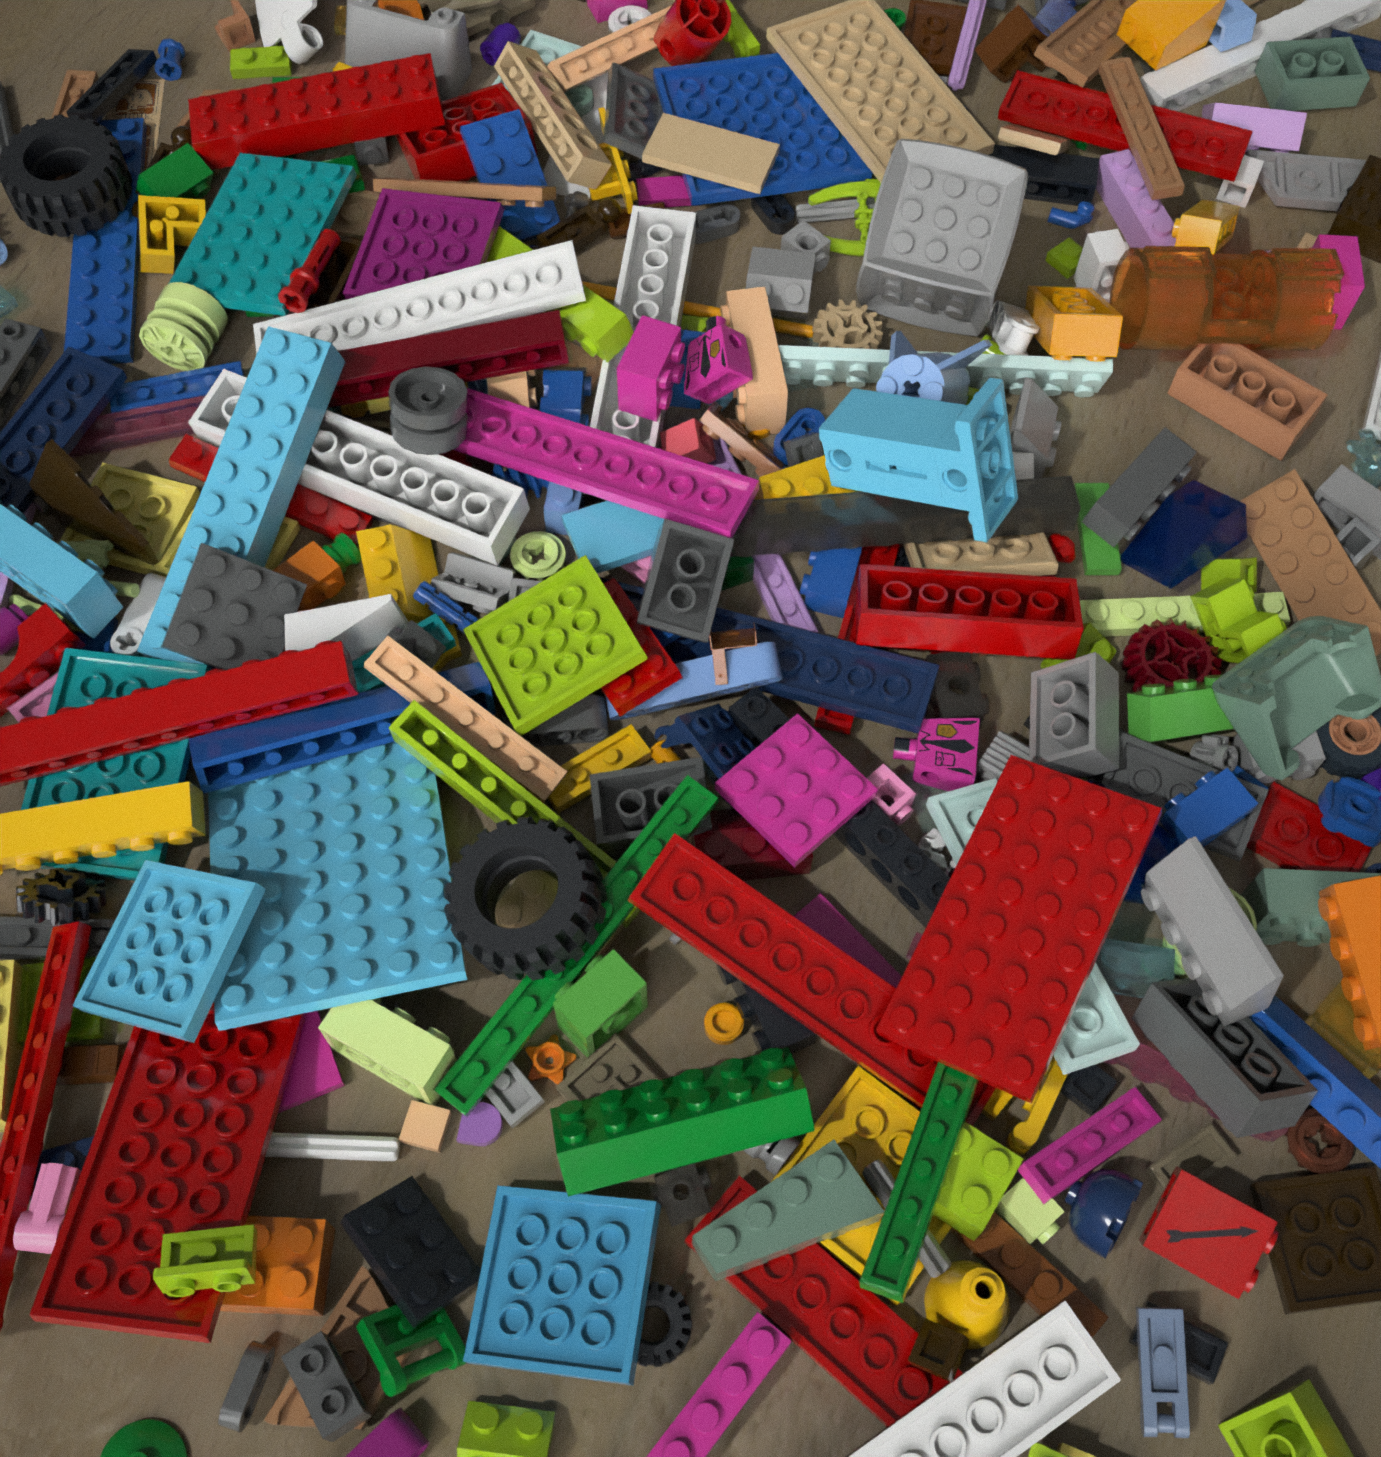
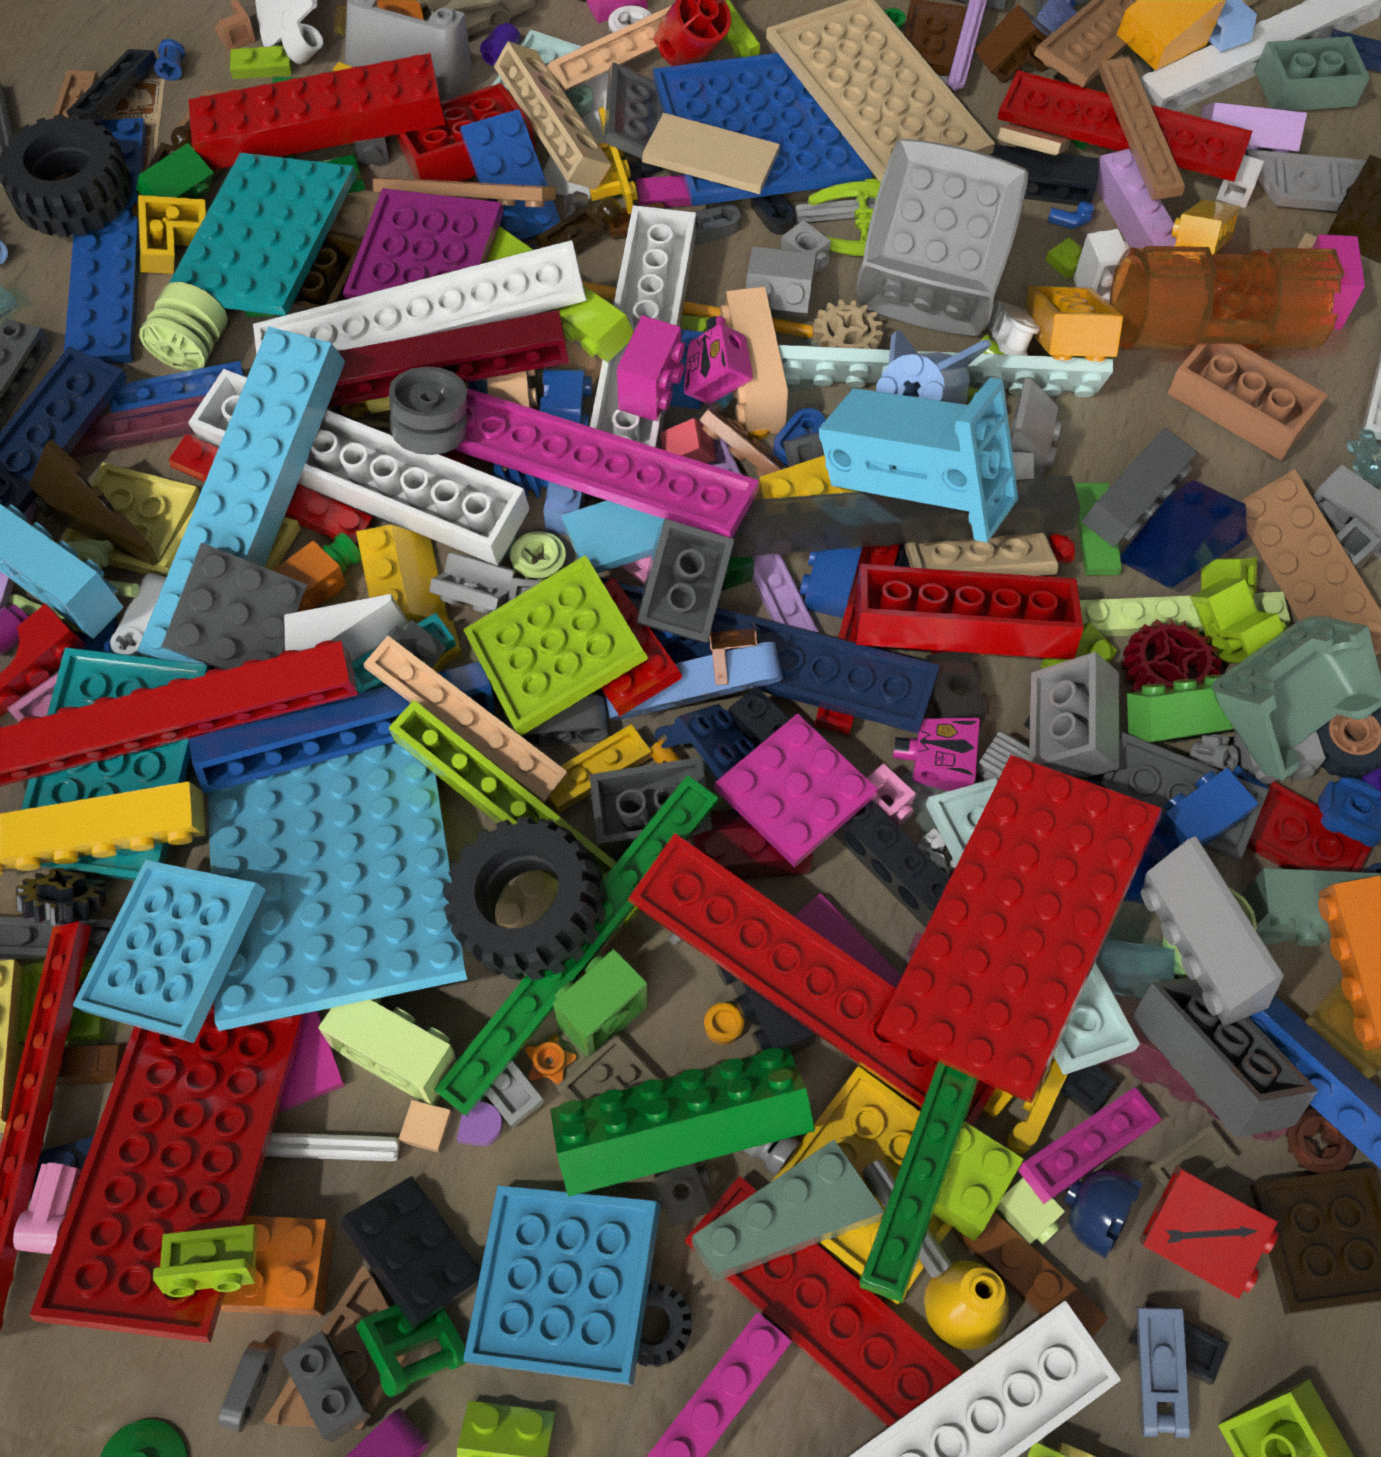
red pin [278,229,341,313] -> none
blue axle [413,581,479,635] -> none
dark brown tile [908,1318,969,1383] -> none

